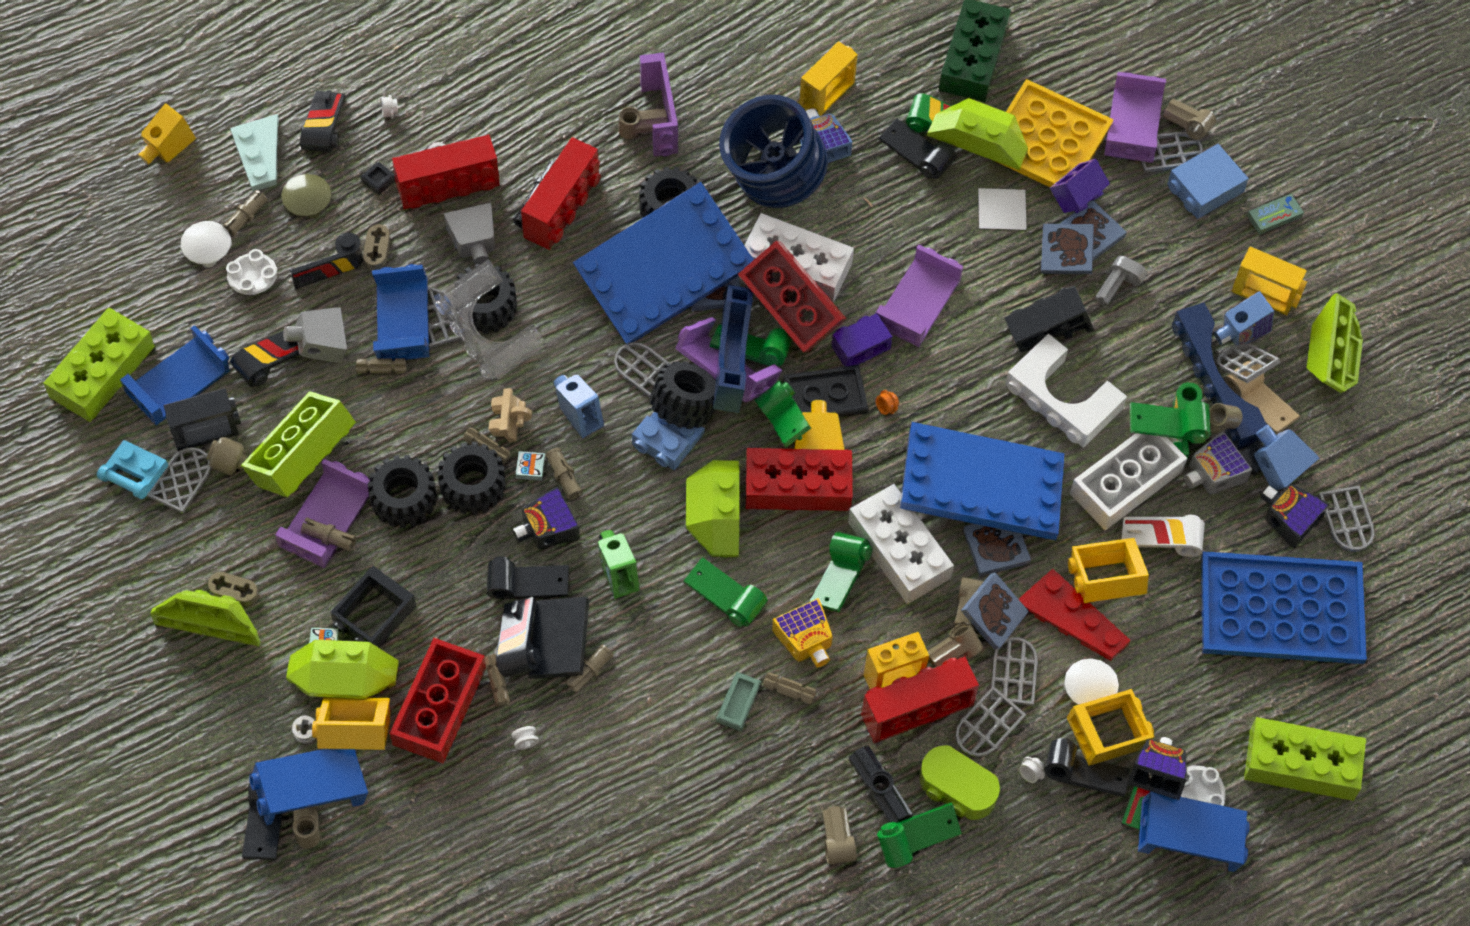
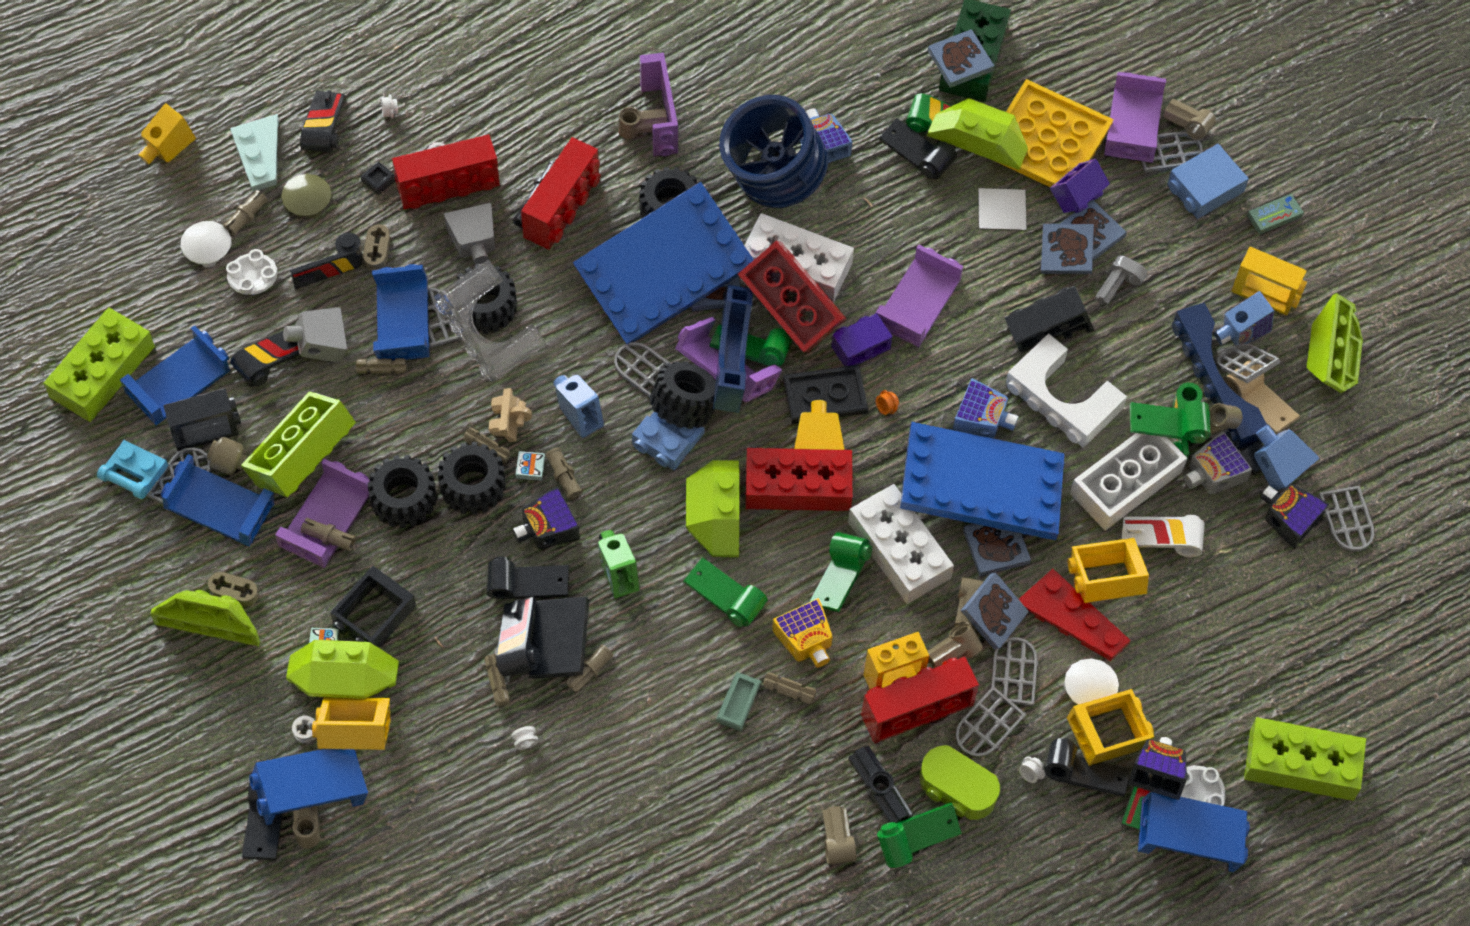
red brick [390,638,486,764] -> none
green door [754,381,811,447] -> none
yellow window [799,41,858,116] -> none
blue plate [1201,551,1367,664] -> none
none -> blue panel [161,454,275,547]
none -> sand blue tile [928,29,994,88]
none -> torso [953,378,1019,438]

